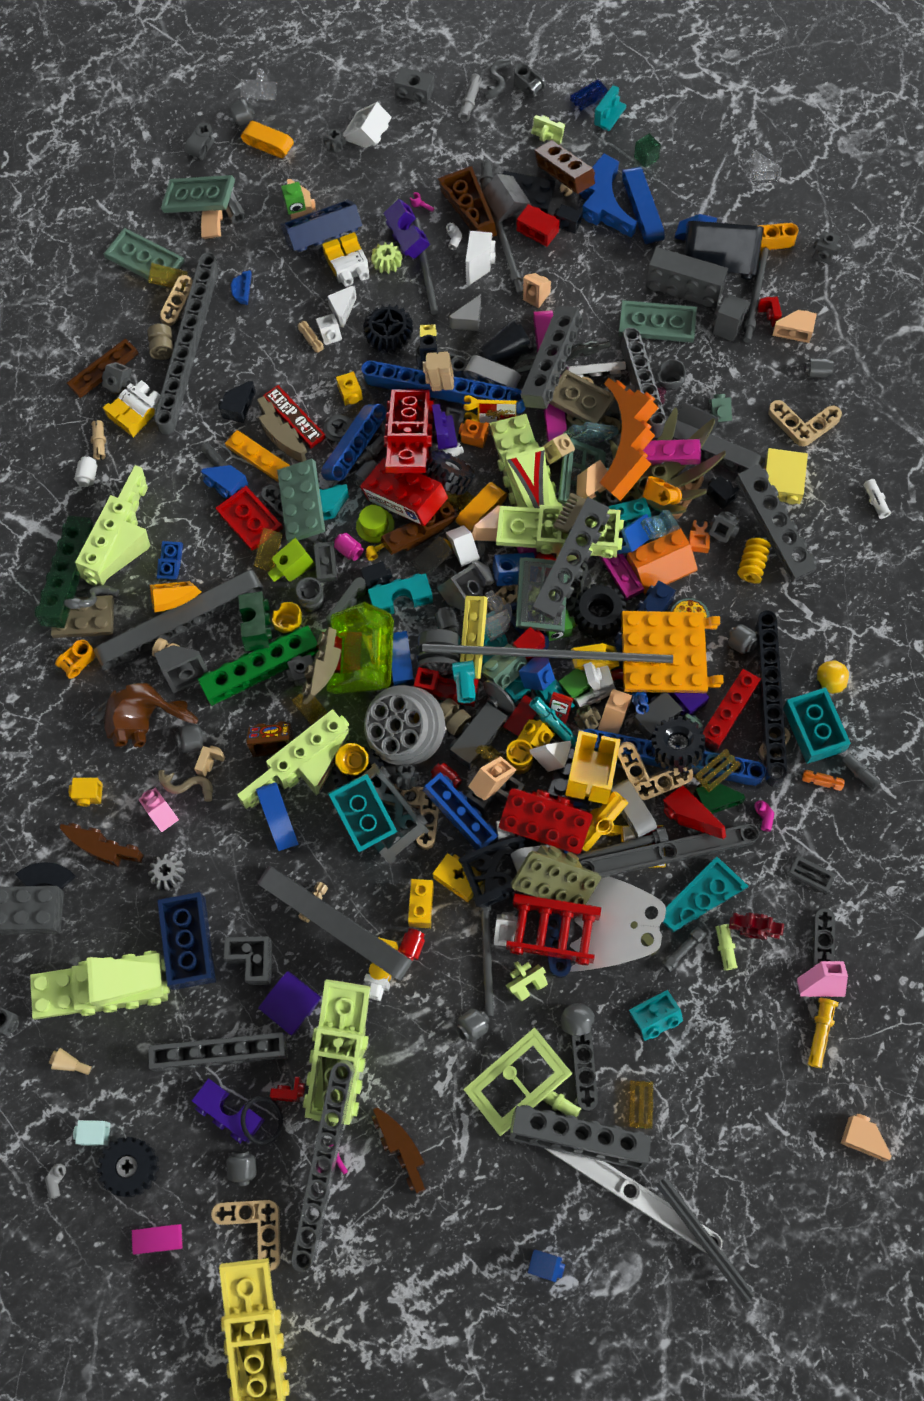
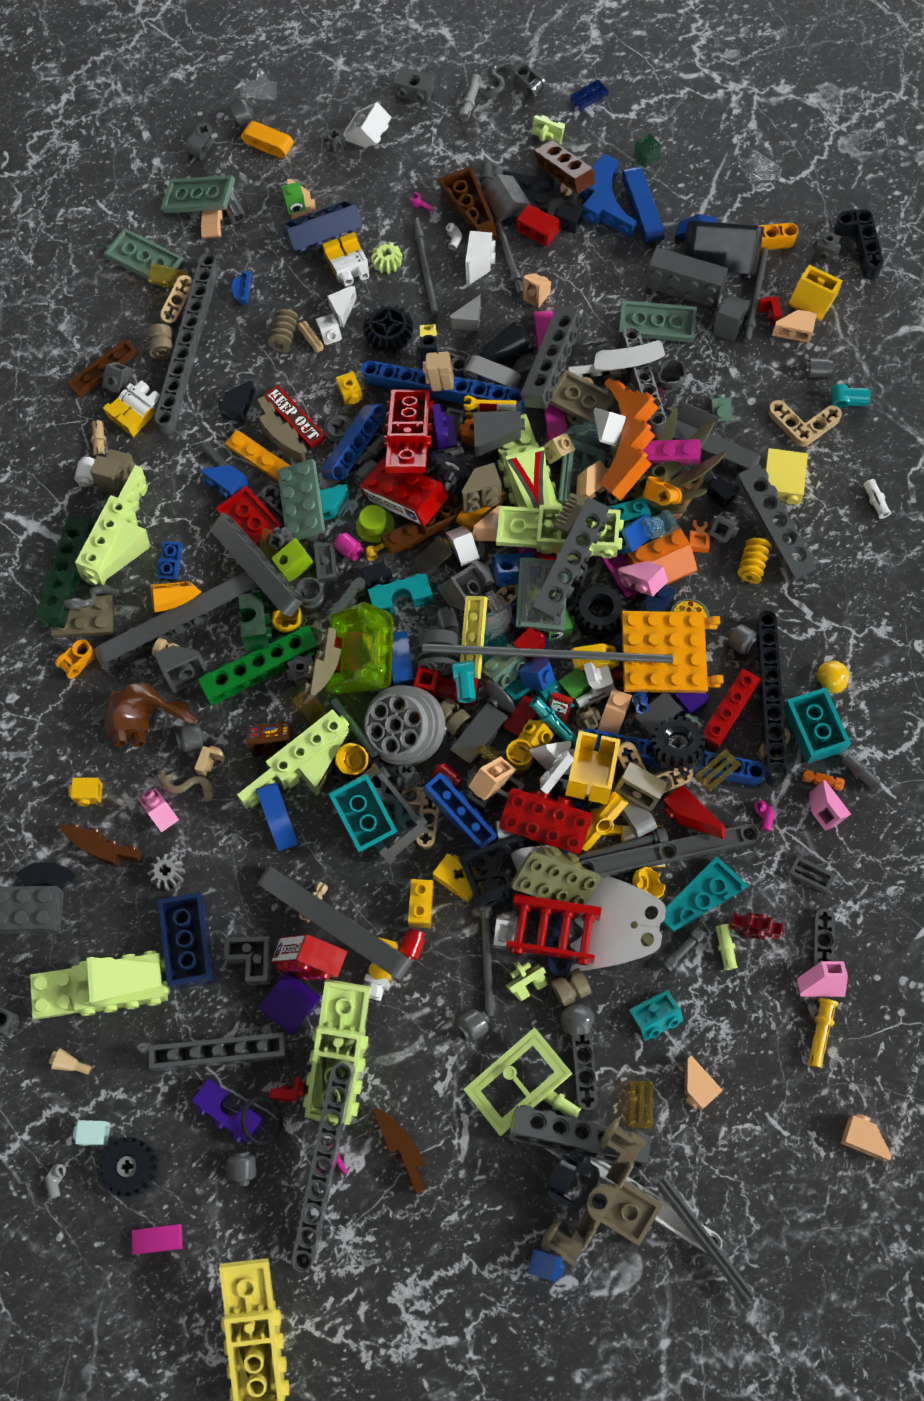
tan beam [211,1200,280,1271] -> none
dark purple arch [383,199,430,259] -> none
teal bracket [594,85,626,131] -> none
dark green slope [694,782,745,814] -> none
none -> dark tan brick [90,449,135,496]
none -> dark grey beam [210,513,304,617]
none -> dark tan piece [268,309,298,353]
none -> dark grey gear [268,527,293,552]
none -> red brick [270,934,347,981]
none -> bar [331,698,378,757]
none -> dark tan slope [462,463,501,513]
none -> dark grey slope [474,411,525,456]
none -> white plate [540,749,574,794]
none -> dark tan piece [541,1118,663,1266]
none -> dark tan wheel [551,968,592,1008]
none -> white sticker [594,340,665,370]
none -> white slope [594,408,626,446]
none -> dark tan brick [614,762,667,811]
none -> bright pink slope [618,561,668,597]
none -> yellow hair [632,867,665,898]
none -> light nougat slope [685,1056,723,1111]
none -> yellow slope [788,265,843,321]
none -> bright pink slope [809,780,851,831]
none -> teal piece [830,384,871,410]
none -> black beam [834,209,883,280]

